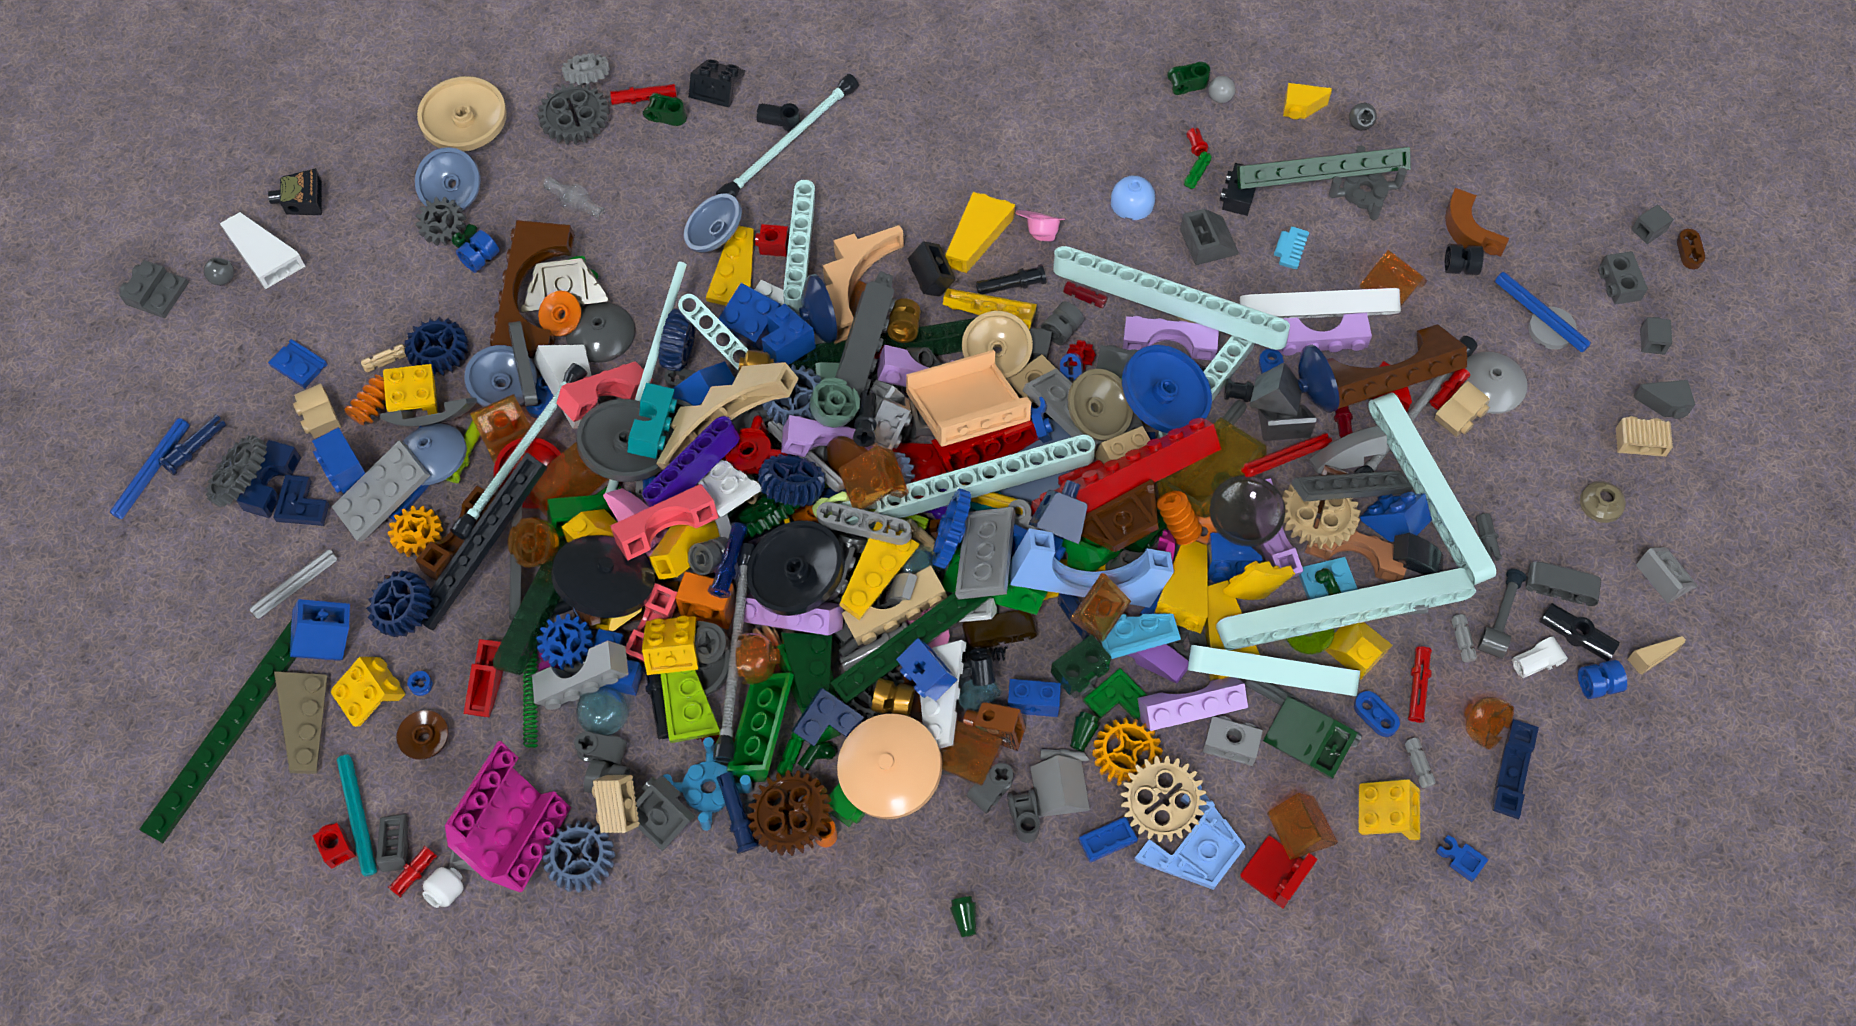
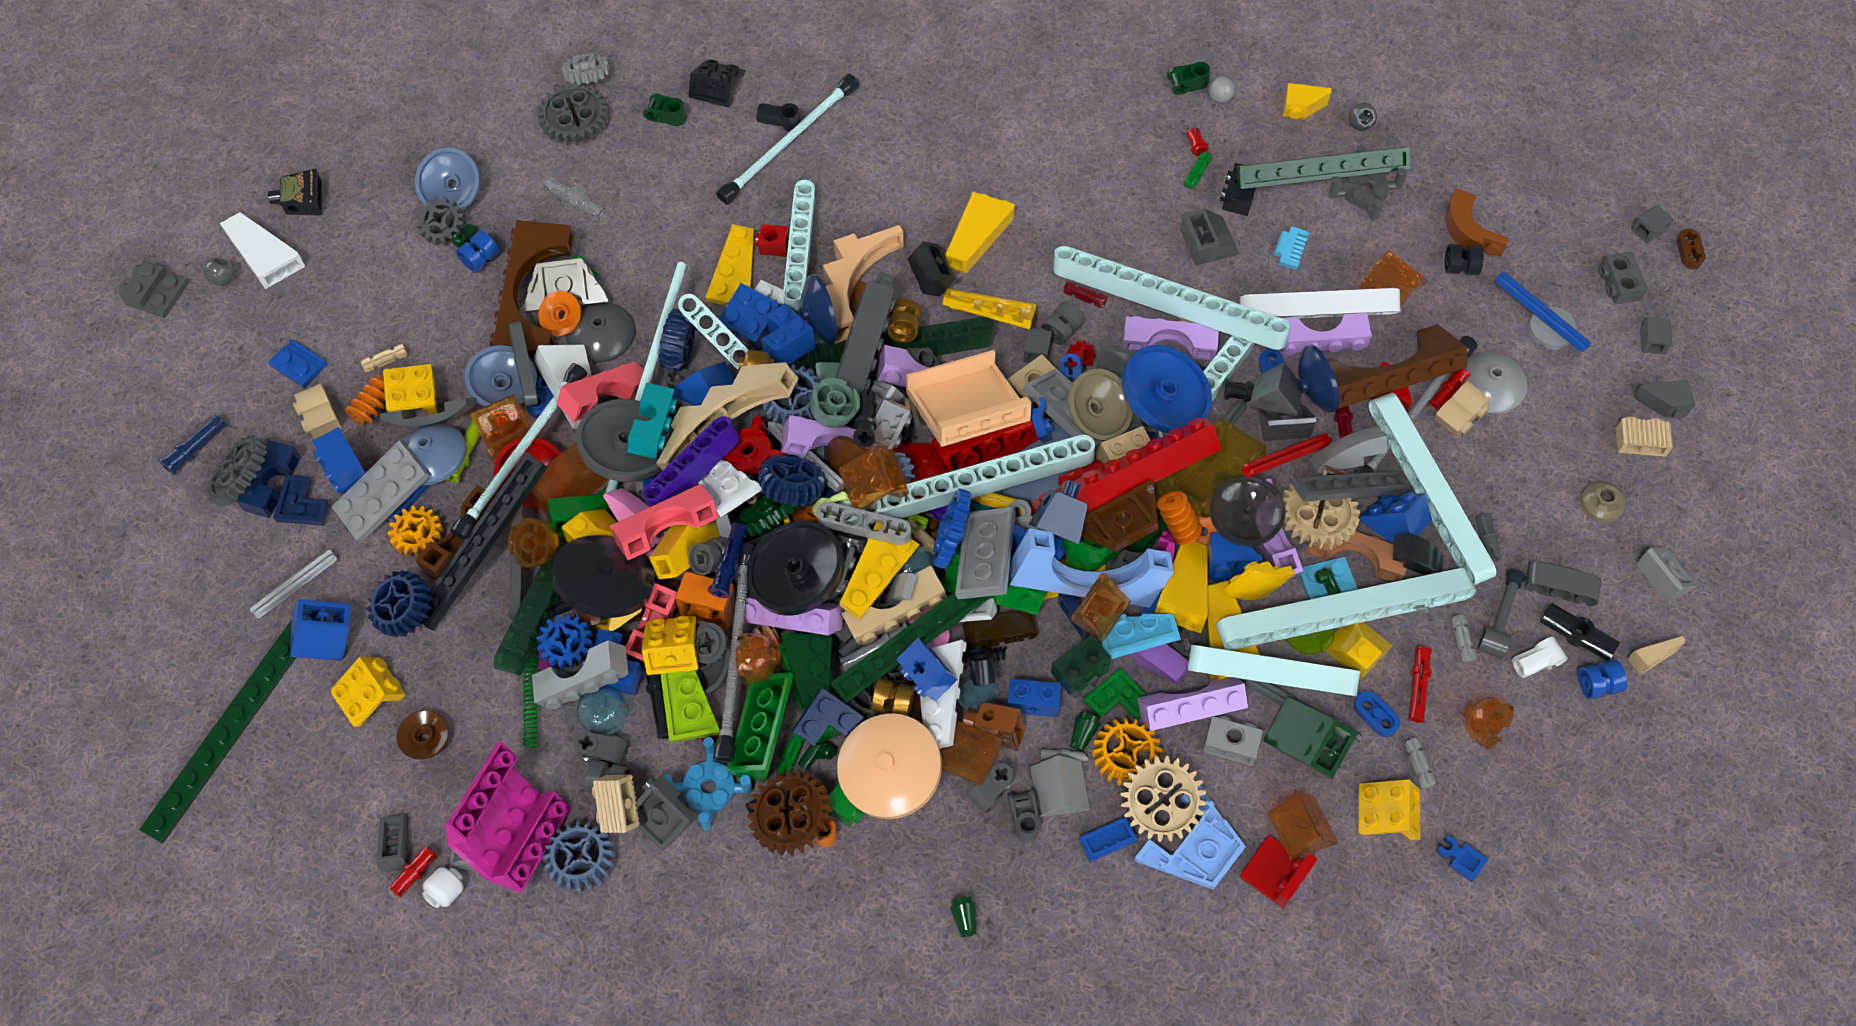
blue axle [110,418,189,519] -> none
dark tan wing [274,672,328,774] -> none
red brick [312,823,356,869] -> none
teal axle [337,754,377,877] -> none
dark blue gear [405,316,469,377] -> none
blue bush [407,671,433,696] -> none
tan dish [417,77,507,152] -> none
red slope [463,639,509,718] -> none
red pin [610,84,677,105] -> none
sand blue dish [684,194,742,252] -> none
dark blue pin [716,772,760,854] -> none
tan dish [962,311,1033,379] -> none
black pin [976,264,1046,295] -> none
bright pink piece [1015,210,1065,241] -> none
light blue cylinder [1111,175,1155,220] -> none
dark blue slope [1493,719,1539,820] -> none

